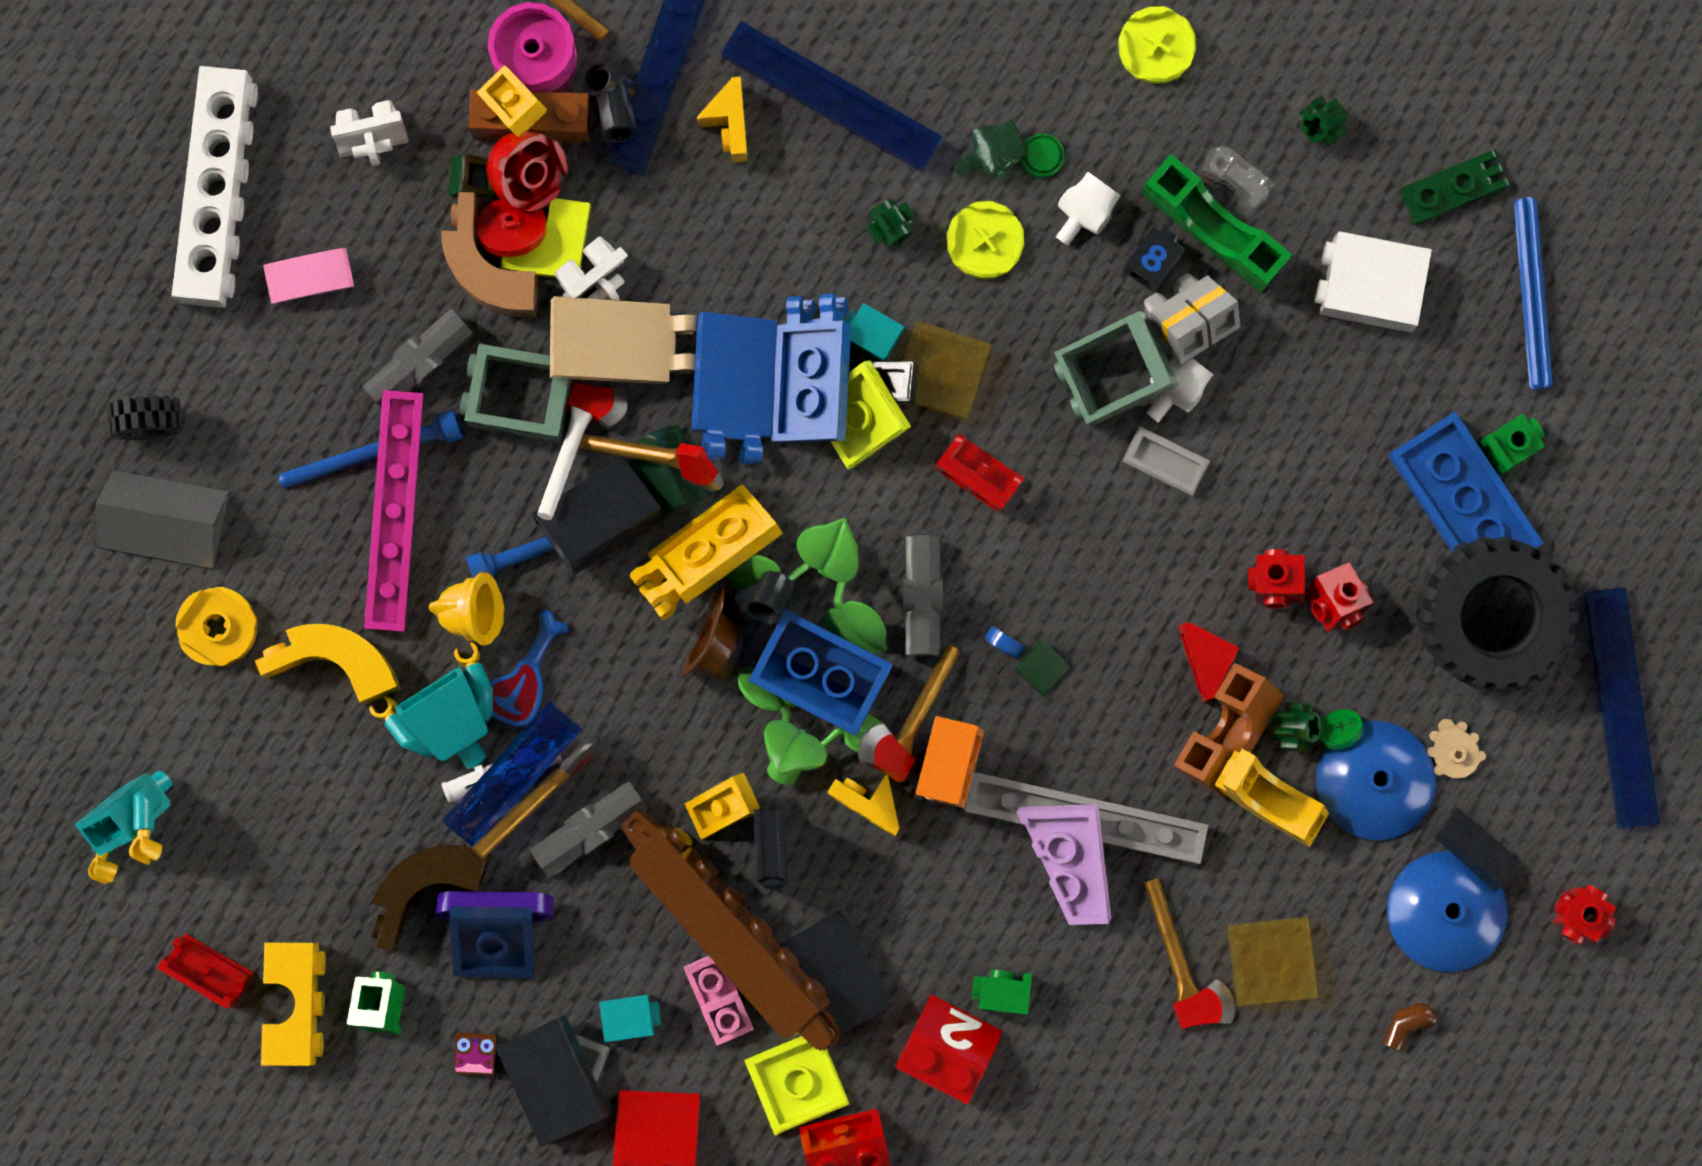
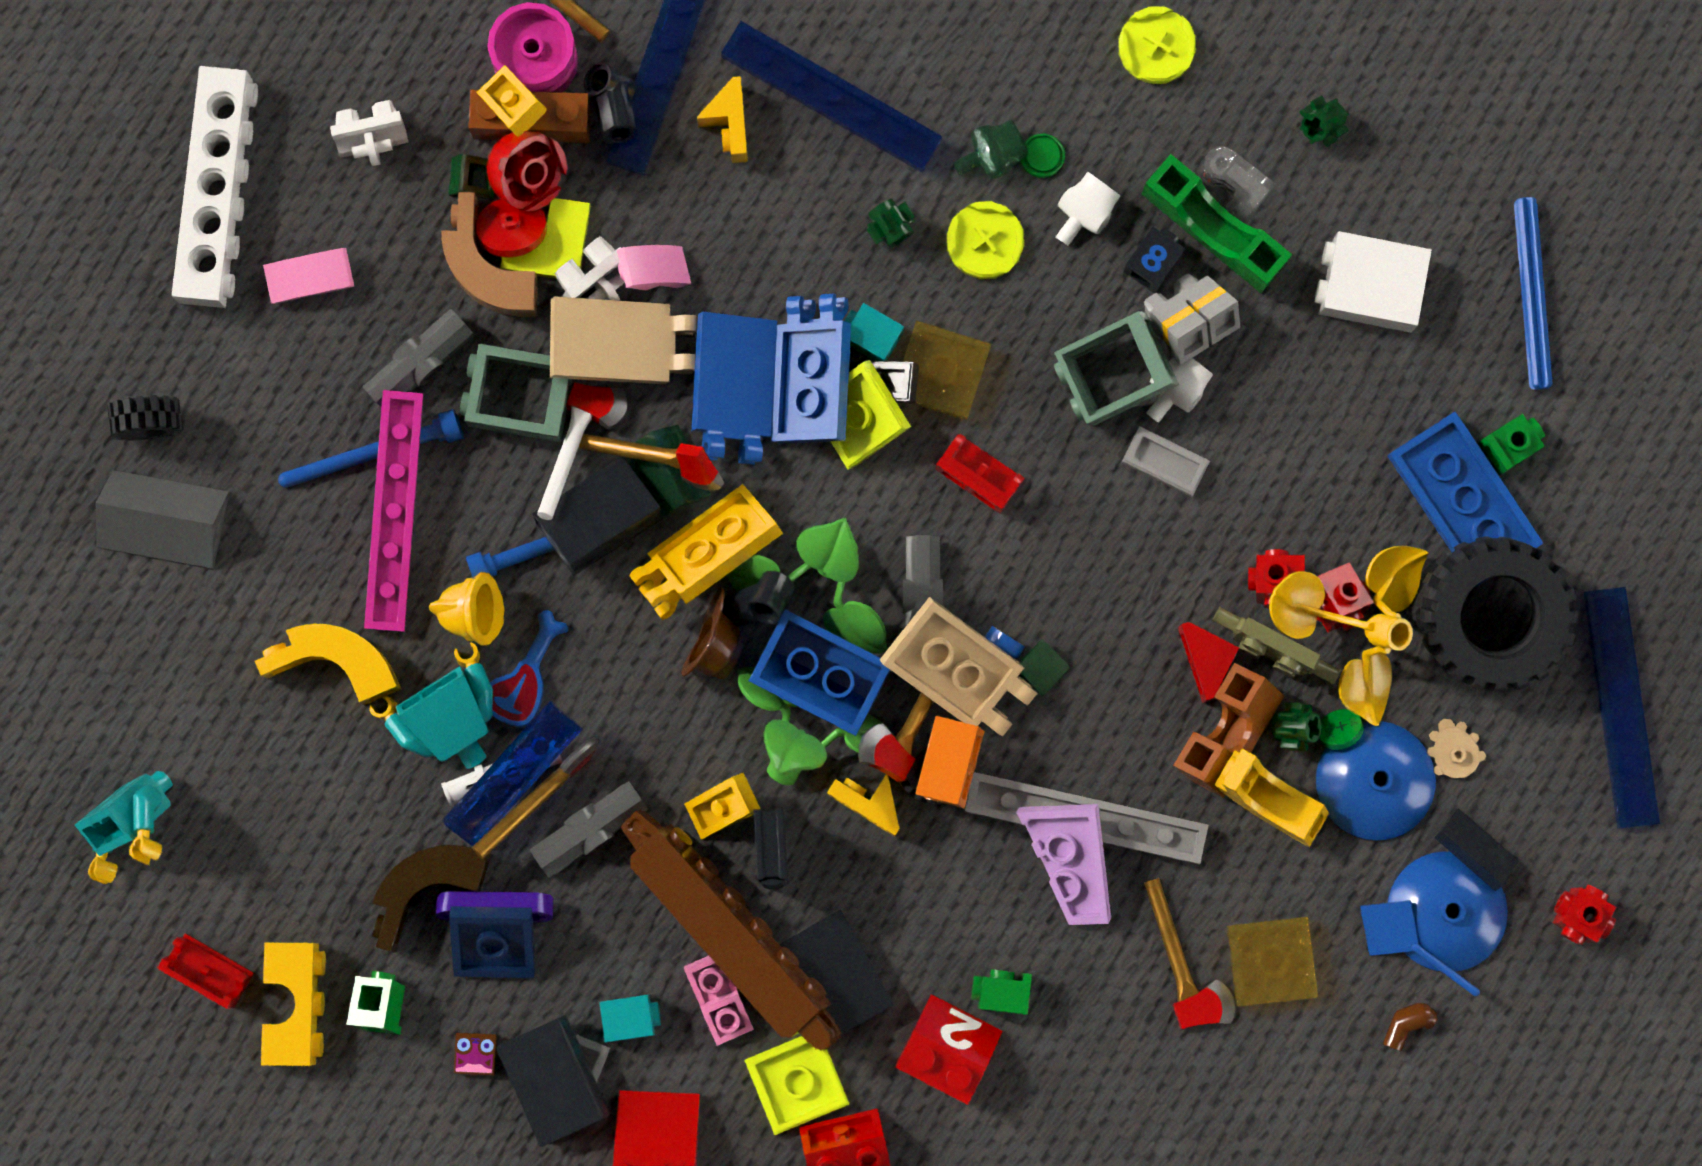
yellow plate [176,587,258,667] -> none
dark green hinge [1399,149,1512,226] -> none
none -> bright pink slope [617,245,691,290]
none -> tan tile [880,597,1037,736]
none -> olive plate [1212,606,1341,684]
none -> yellow plant [1269,546,1429,726]
none -> blue piece [1360,900,1480,996]

